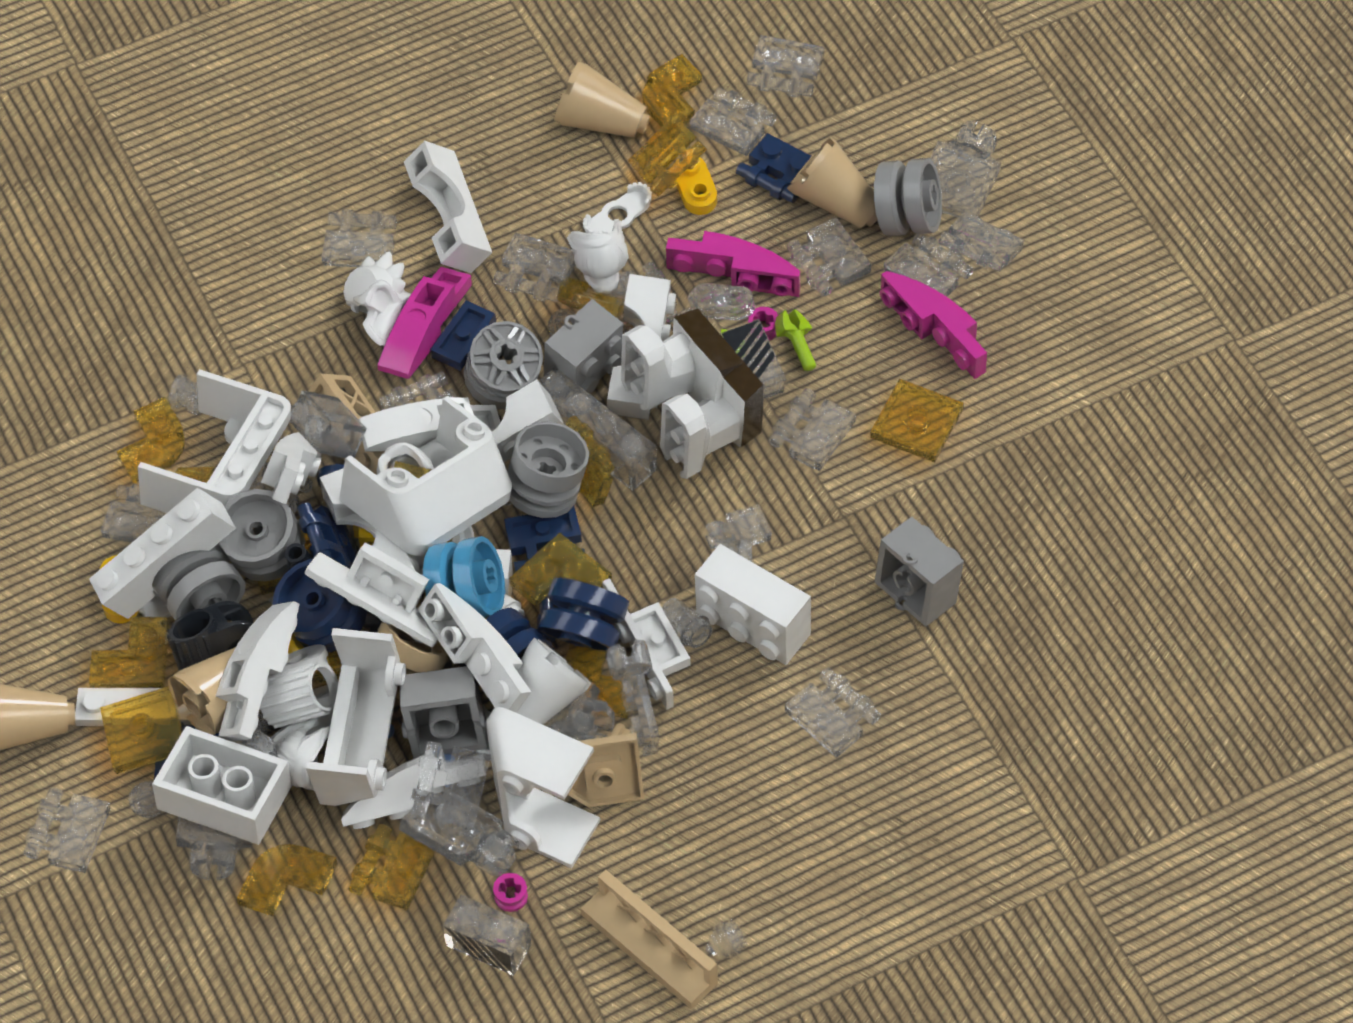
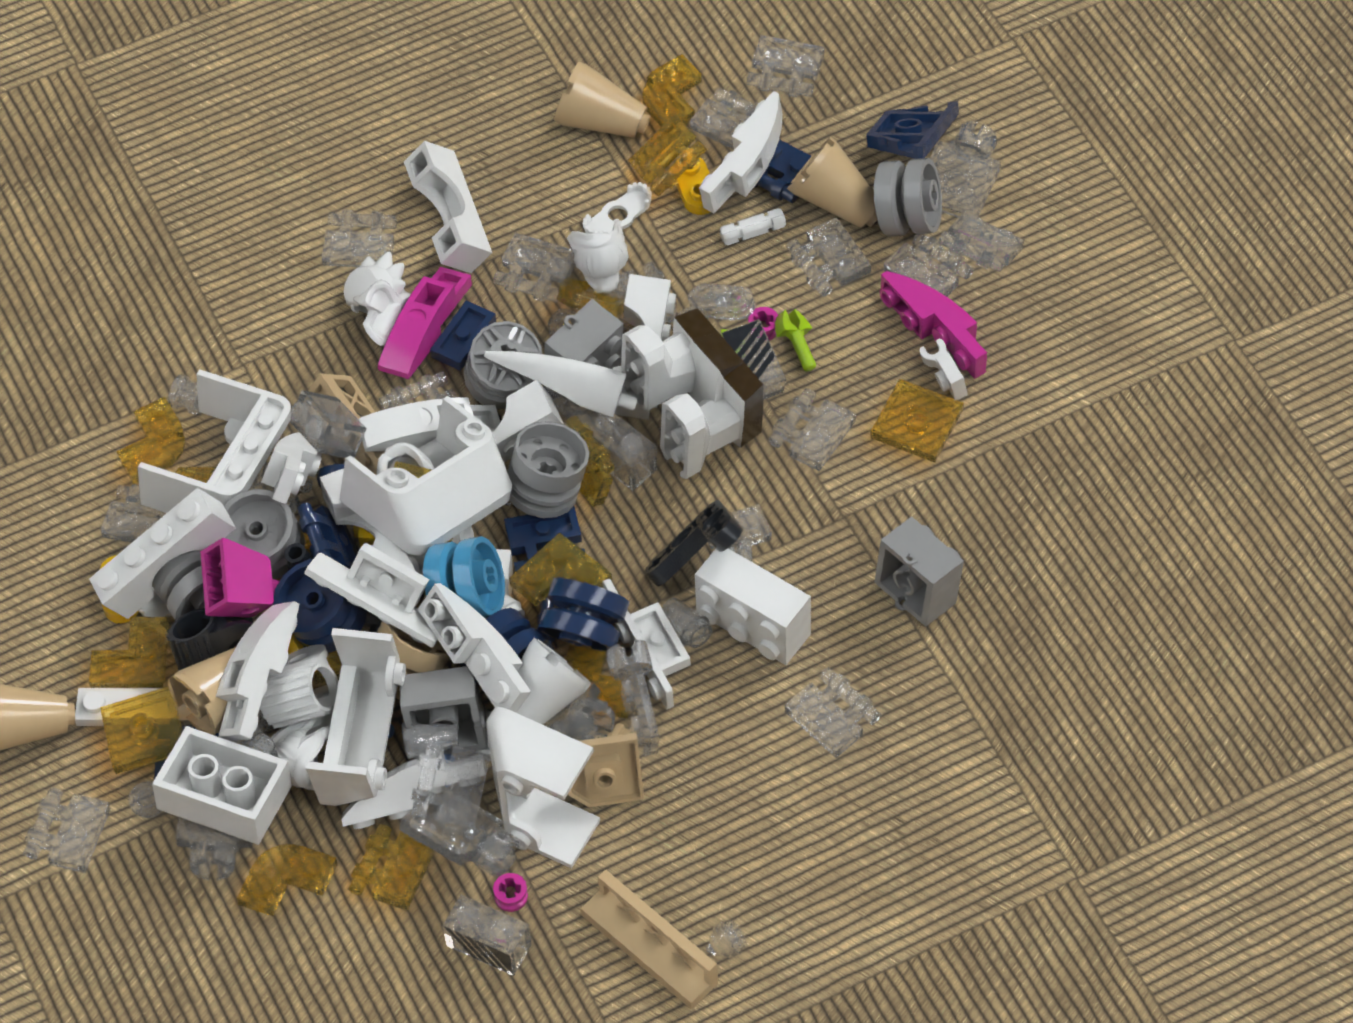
dark pink slope [666,231,800,297] -> none
none -> dark pink torso [200,538,280,618]
none -> clear cone [402,724,459,761]
none -> white piece [484,351,638,417]
none -> black beam [644,500,743,587]
none -> white slope [699,91,783,214]
none -> white axle [720,208,786,245]
none -> dark blue wing [866,101,959,159]
none -> white plate [920,338,968,401]

